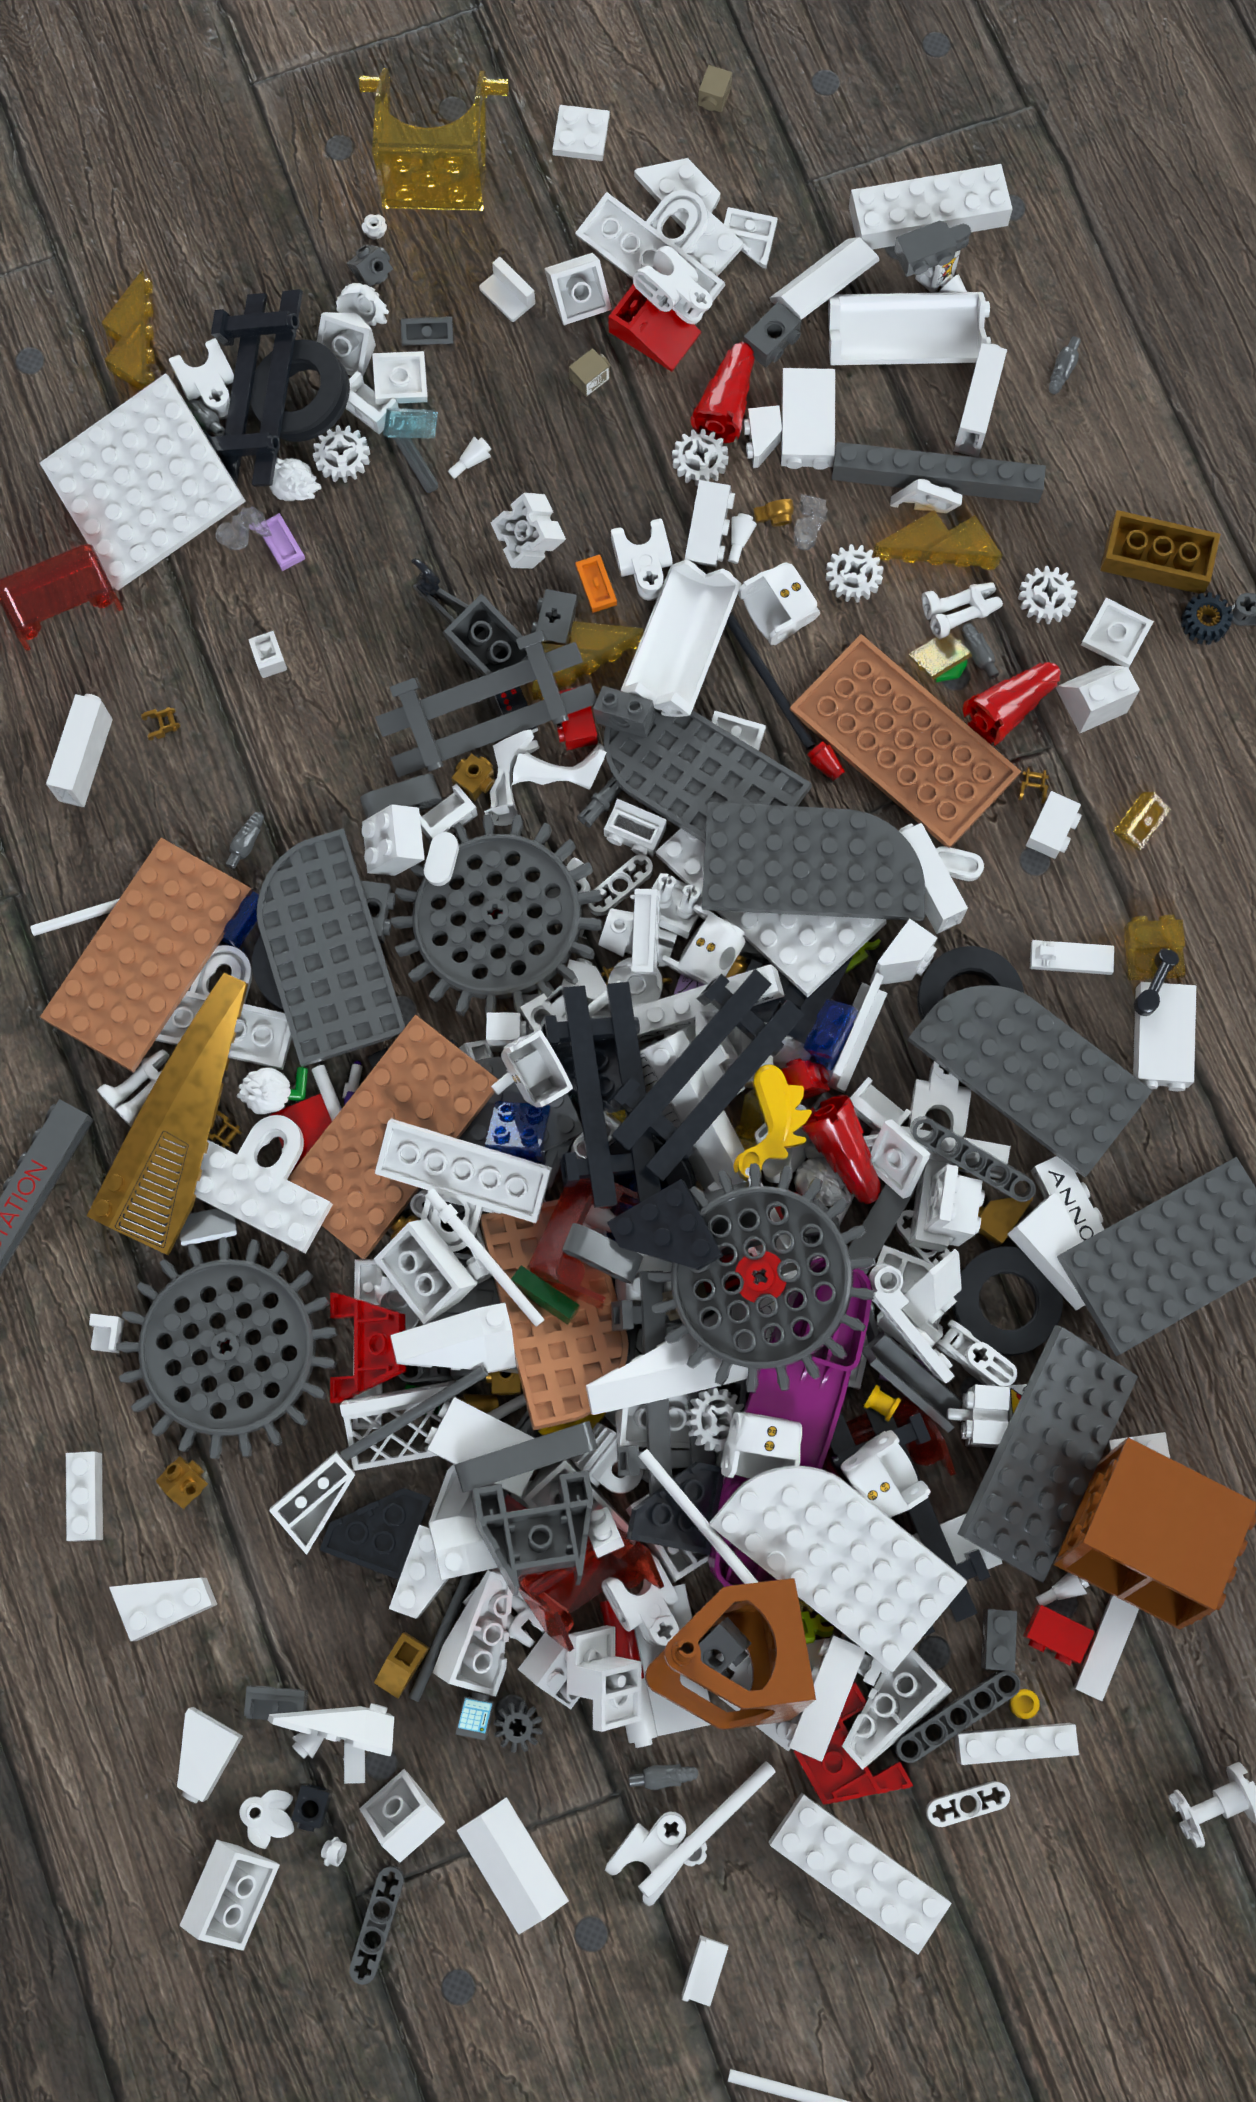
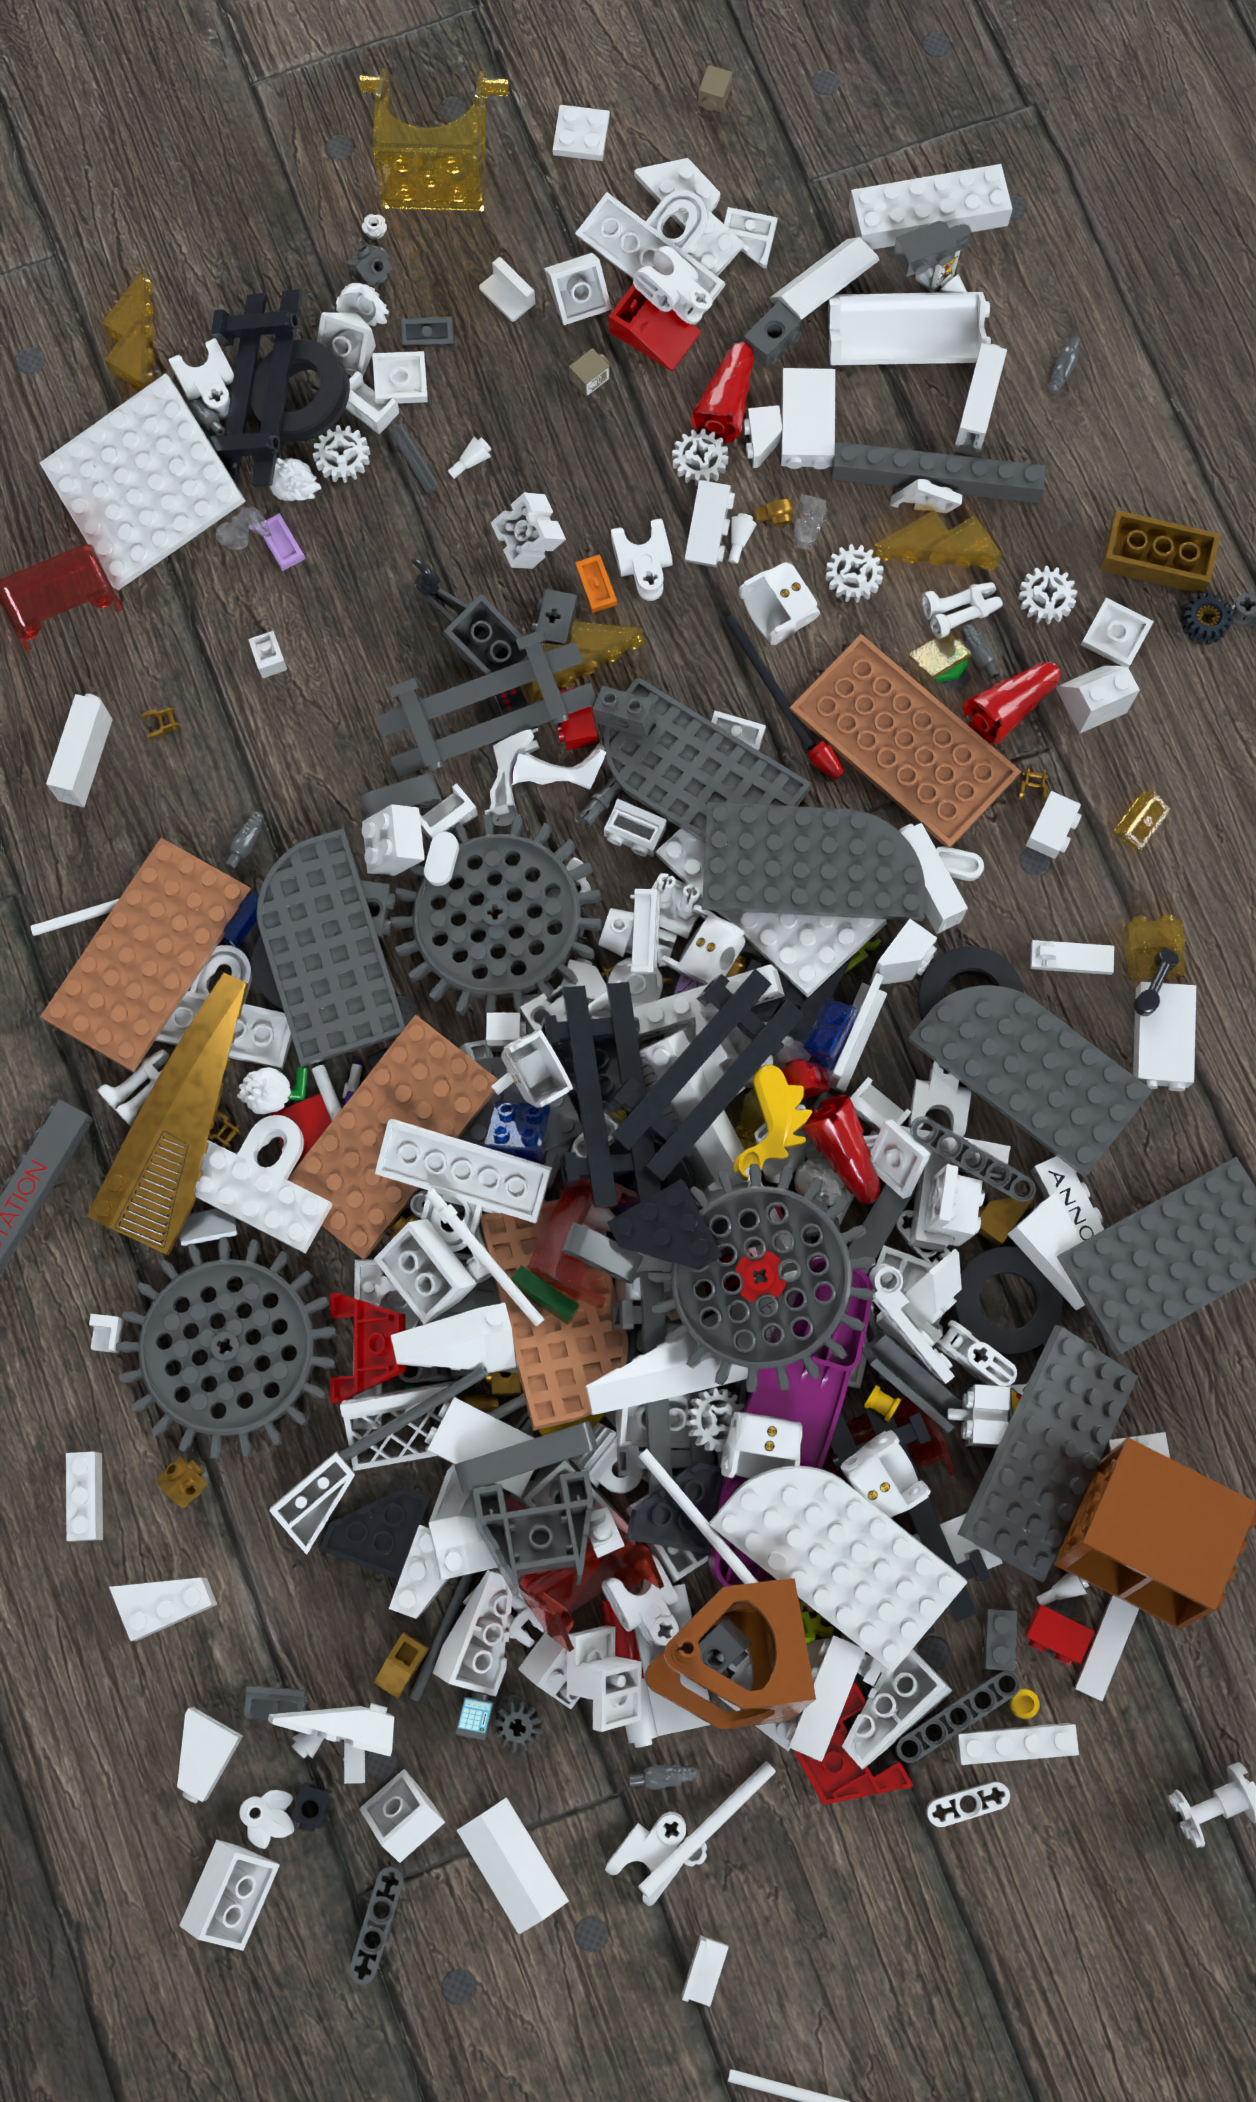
white plate [321,1837,347,1867] -> none
clear light blue plate [383,408,438,438] -> none
pearl gold brick [452,753,495,802] -> none
white beam [588,855,653,916] -> none
white cylinder [621,560,741,717] -> none
white brick [768,1792,952,1954] -> none

